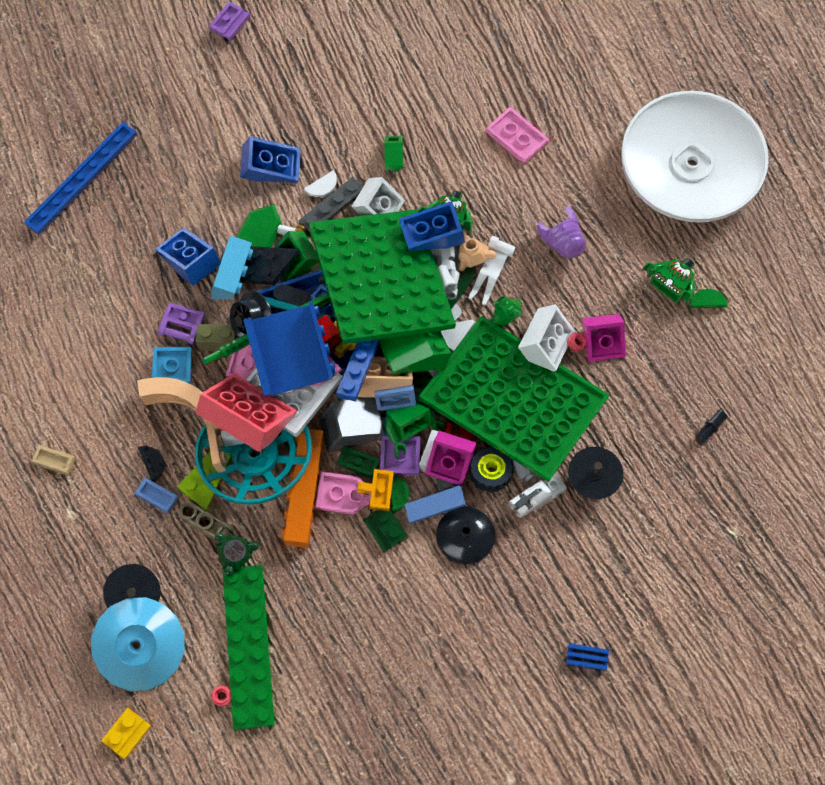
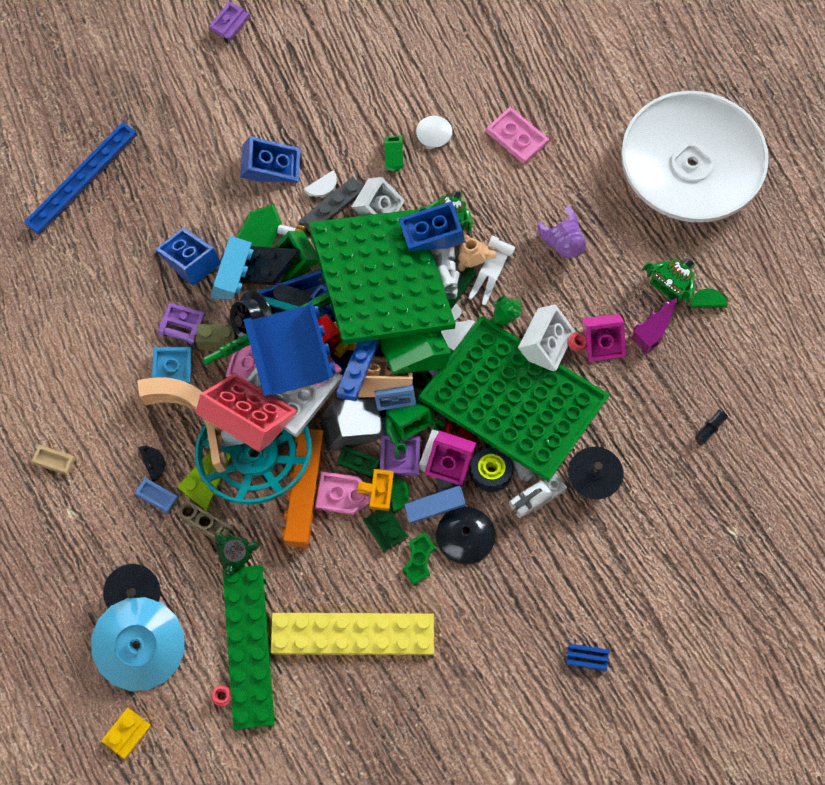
none -> light yellow plate [271,613,434,655]
none -> green tile [403,532,436,587]
none -> white dish [416,116,452,149]
none -> magenta slope [632,298,677,354]

